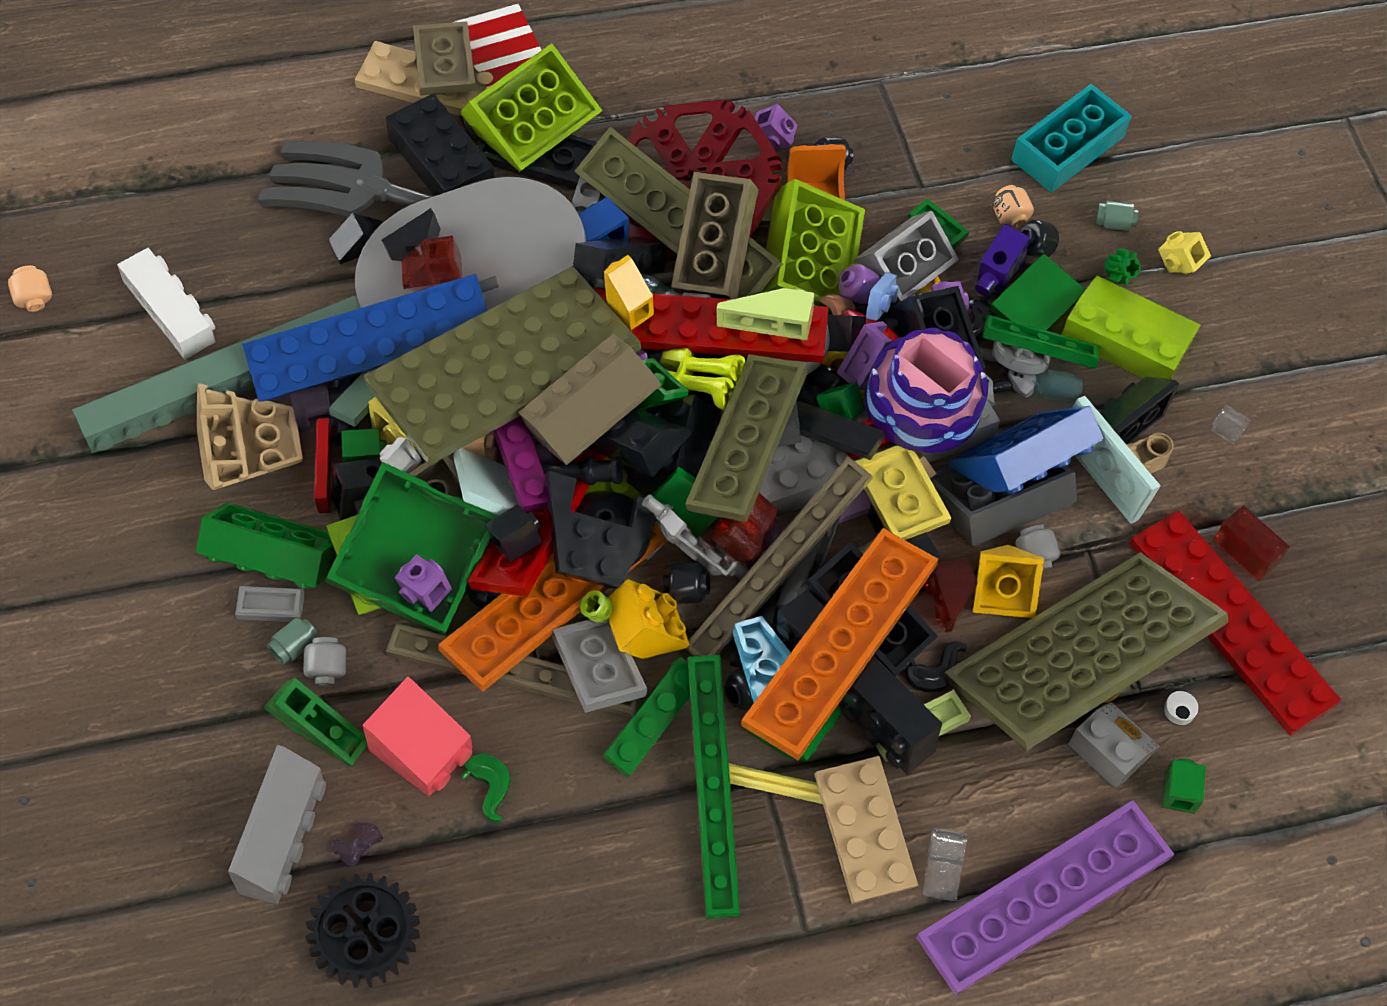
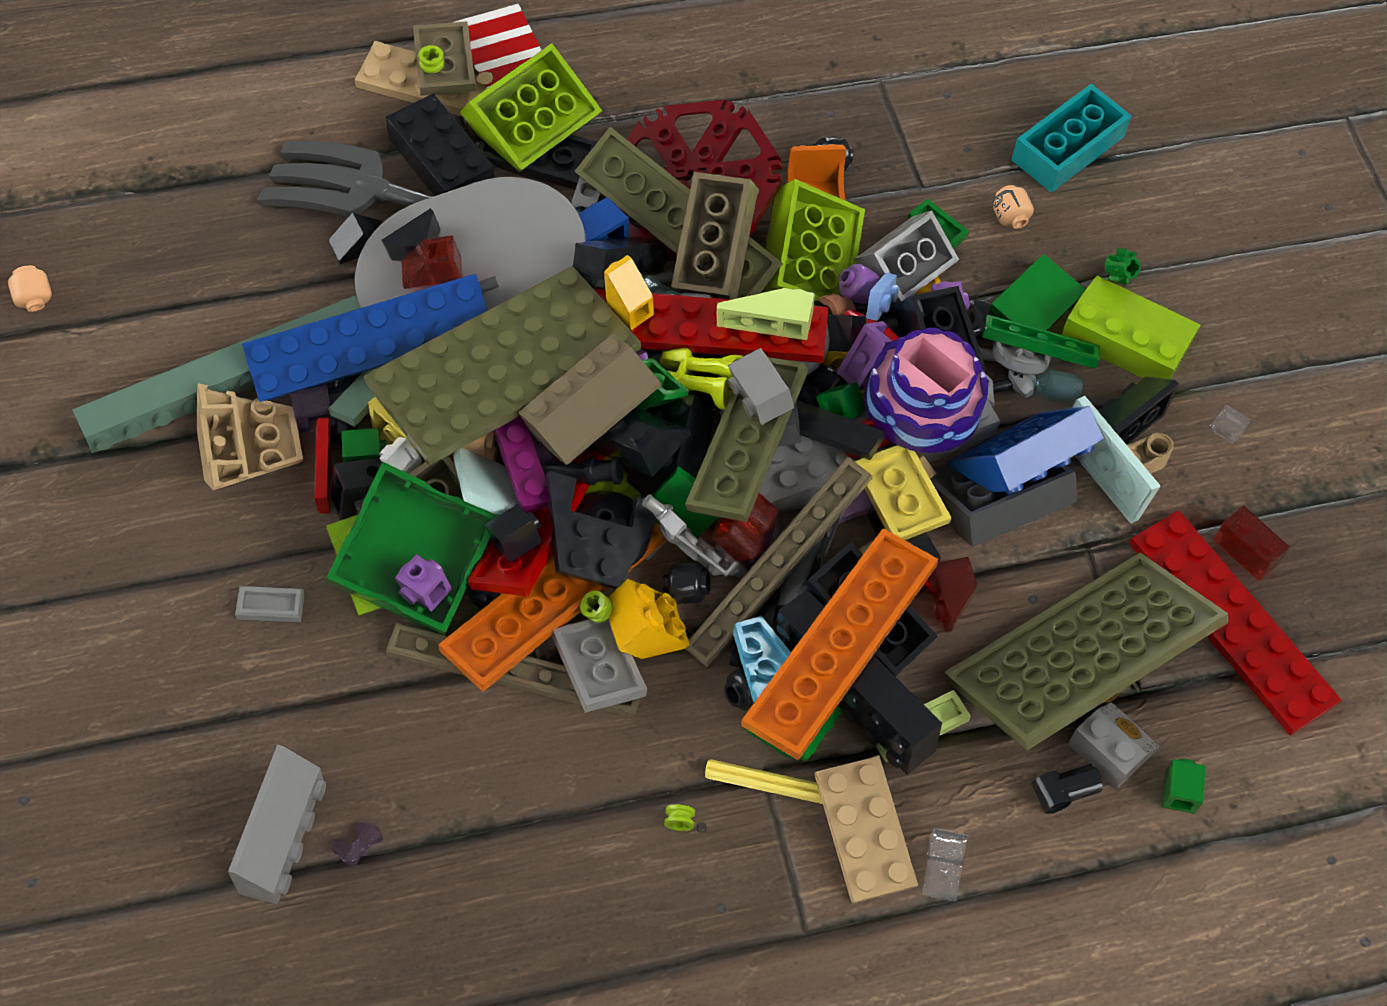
white brick [117,248,215,360] -> none
green slope [196,502,336,589] -> none
green slope [264,678,367,766] -> none
sand green brick [267,618,317,665] -> none
light grey head [303,637,346,686] -> none
black gear [305,873,420,988] -> none
coral slope [363,677,472,797] -> none
green piece [460,753,511,823] -> none
green plate [601,656,690,778] -> none
green tile [688,655,740,920] -> none
medium lavender brick [755,104,798,151] -> none
black piece [906,641,967,693] -> none
medium lavender plate [916,800,1174,996] -> none
yellow slope [972,545,1044,618] -> none
dark purple torso [975,224,1030,297] -> none
light grey head [1015,525,1060,571] -> none
black head [1019,219,1059,258] -> none
sand green brick [1096,201,1139,232] -> none
light yellow brick [1158,231,1211,274] -> none
white tile [1164,691,1198,725] -> none
none -> lime bush [418,45,444,73]
none -> lime bush [664,804,695,831]
none -> light grey brick [728,348,794,425]
none -> black piece [1031,764,1103,814]

